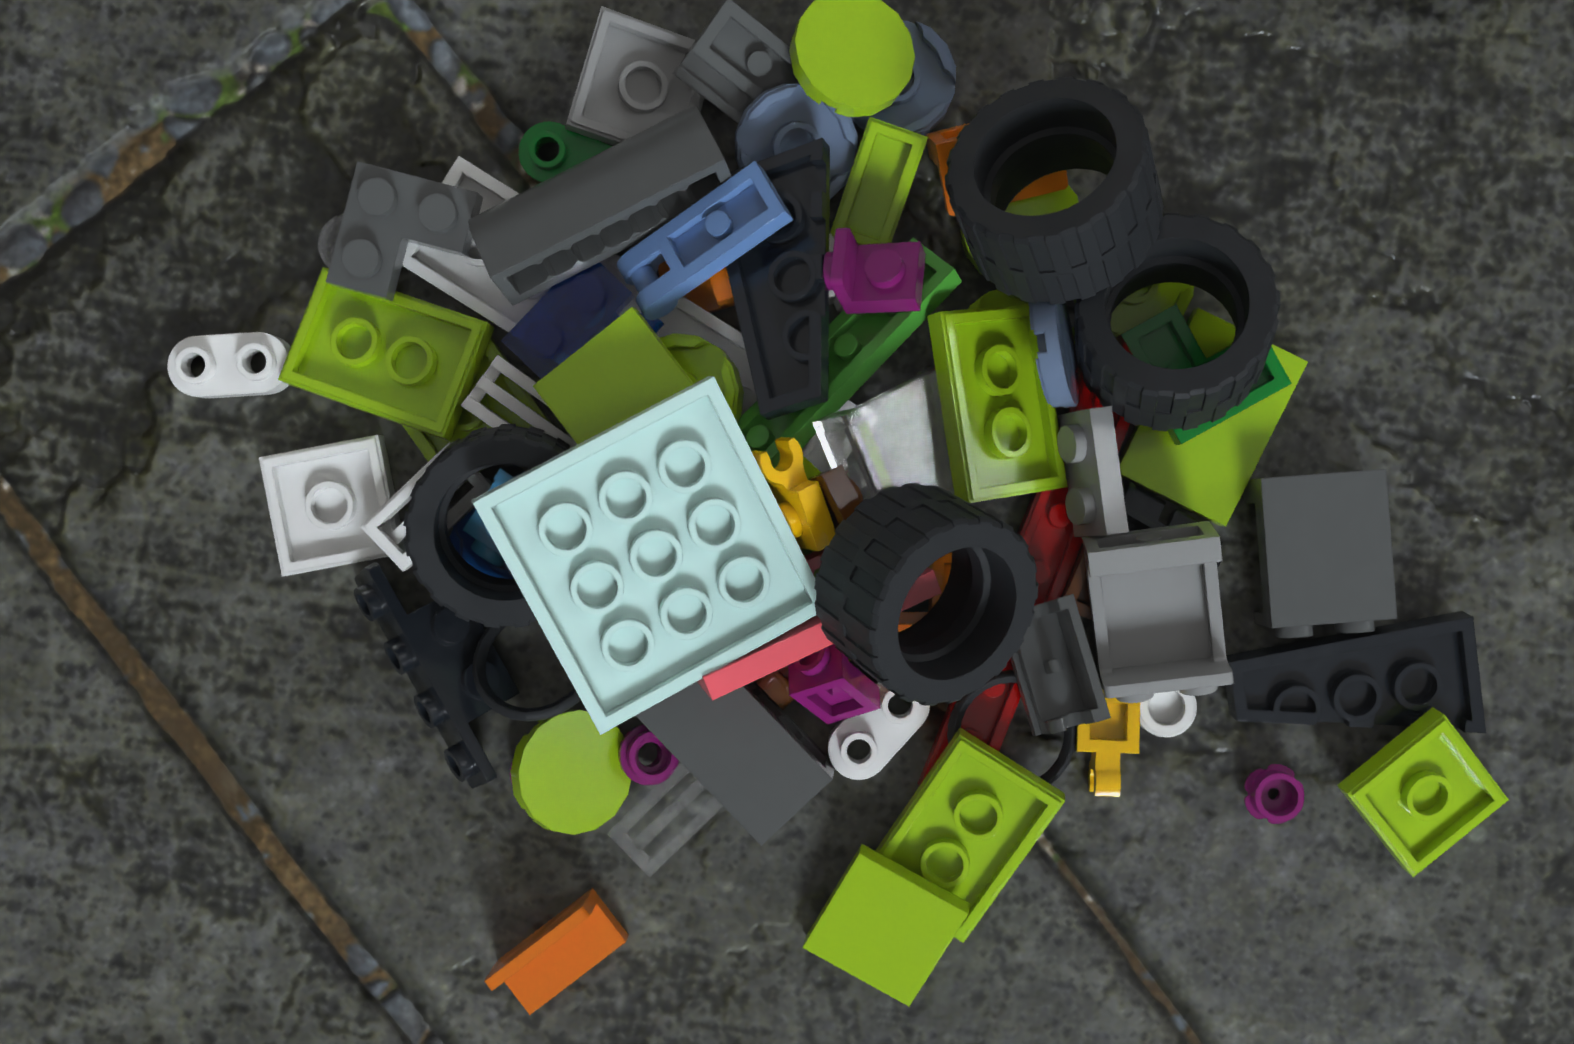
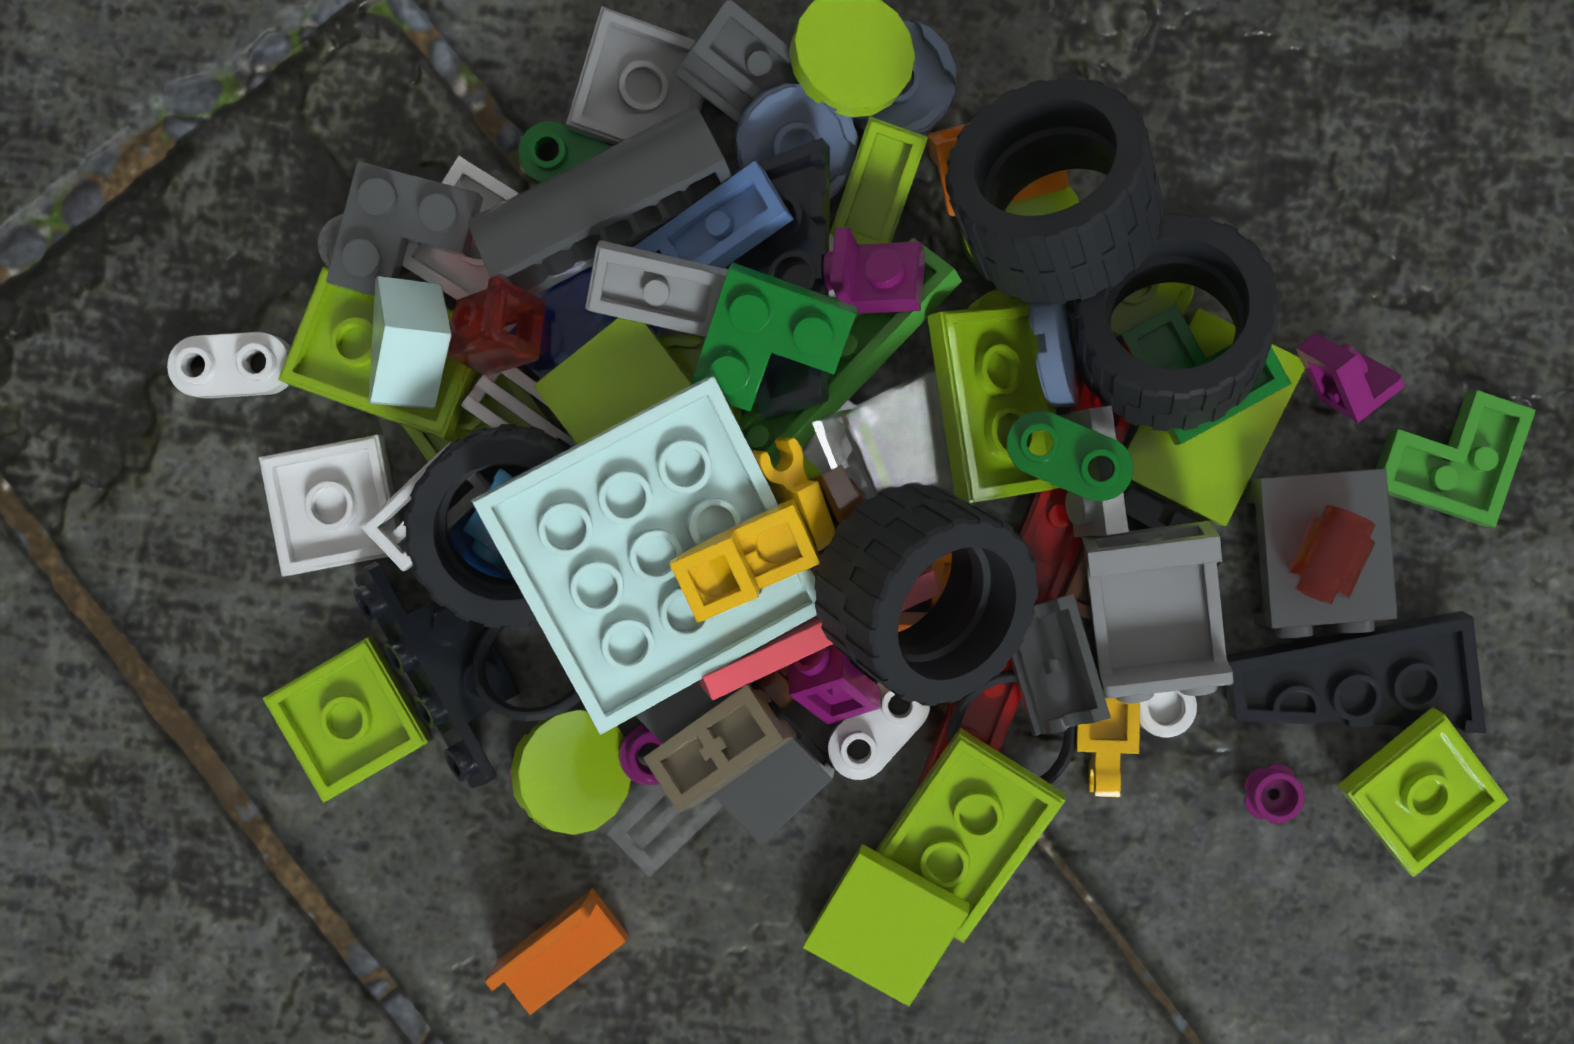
none -> lime tile [262,636,433,803]
none -> light aqua slope [369,276,451,409]
none -> clear red brick [448,276,546,376]
none -> light grey hinge [585,240,728,337]
none -> dark tan hinge [643,684,797,812]
none -> yellow slope [669,499,820,623]
none -> green plate [690,262,858,412]
none -> green plate [1006,411,1133,501]
none -> clear red brick [1288,505,1376,605]
none -> magenta bracket [1296,333,1405,423]
none -> bright green plate [1376,390,1536,527]

